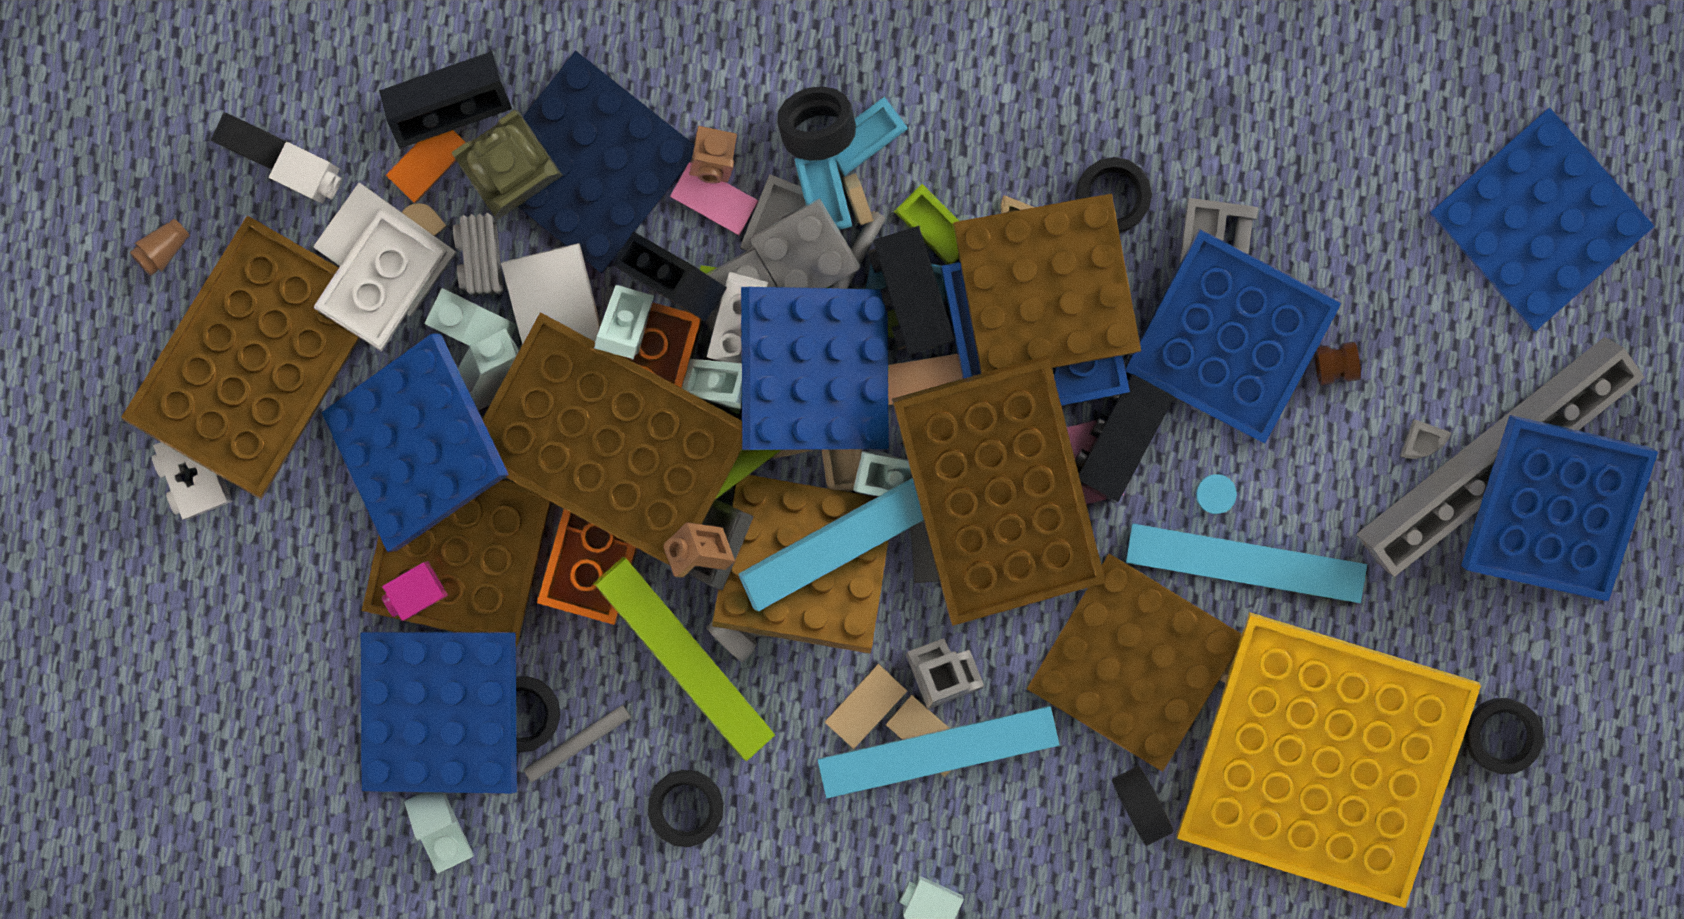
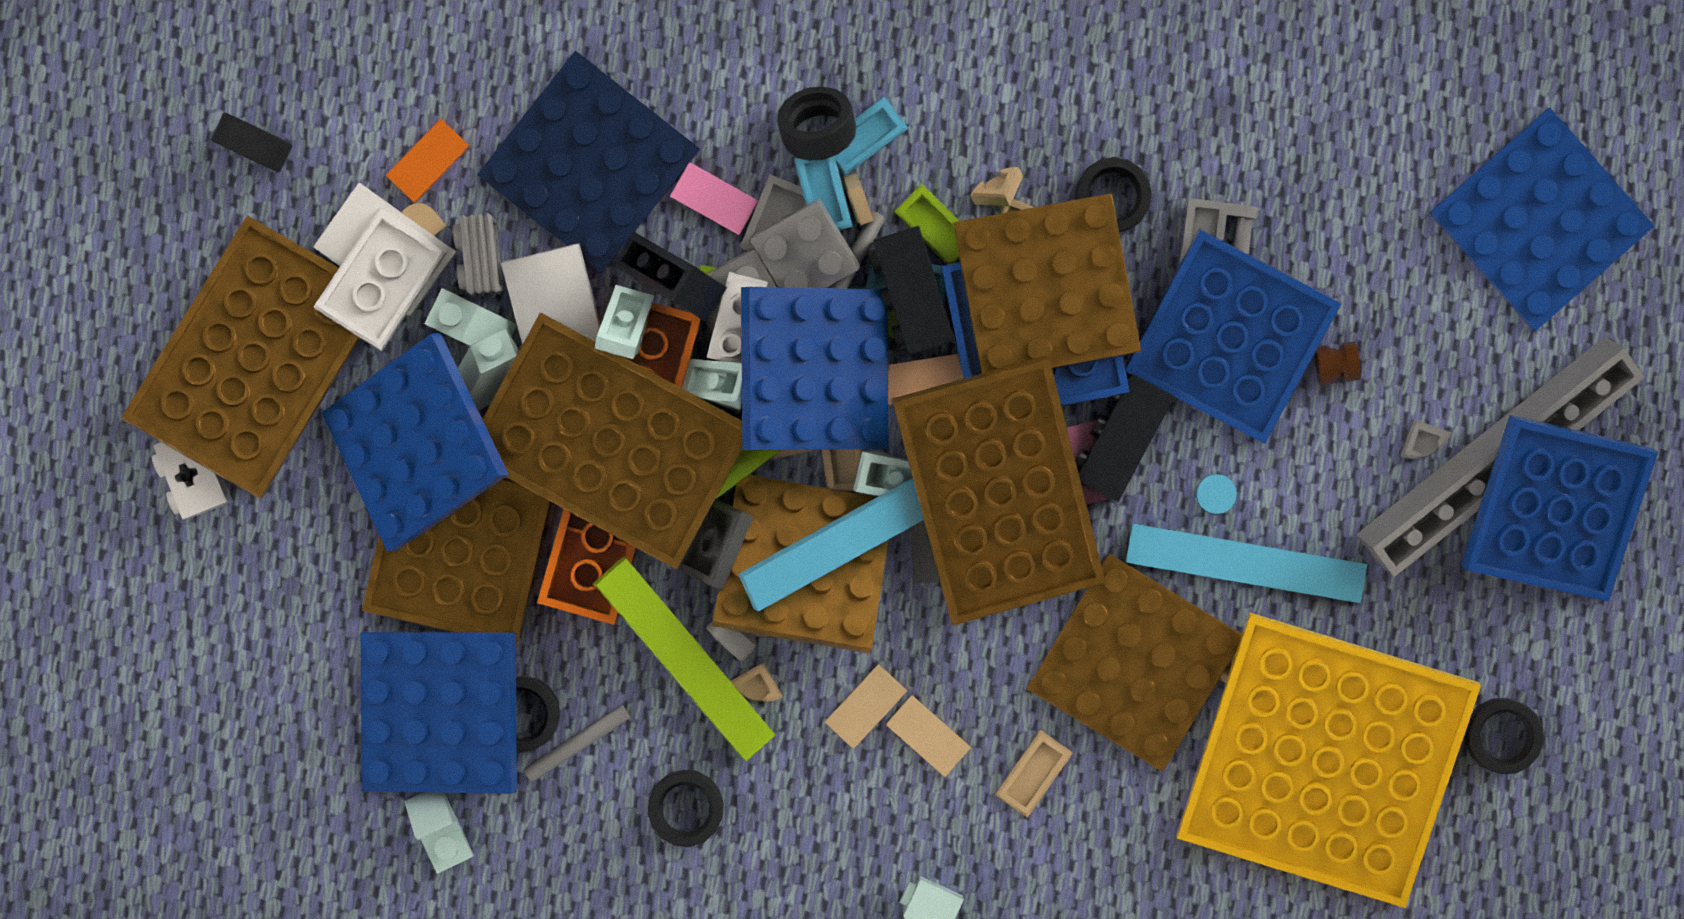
medium nougat cone [130,219,190,276] -> none
white brick [269,141,342,204] -> none
black brick [379,51,512,149] -> none
dark pink brick [382,561,448,621] -> none
olive brick [451,110,563,220] -> none
medium nougat bracket [664,522,735,578] -> none
medium nougat bracket [689,126,737,184] -> none
medium azure tile [818,706,1060,799] -> none
light grey brick [906,638,984,709] -> none
black tyre [1112,765,1174,846] -> none
none -> tan tile [730,662,783,702]
none -> tan tile [970,167,1023,206]
none -> tan tile [995,729,1073,818]

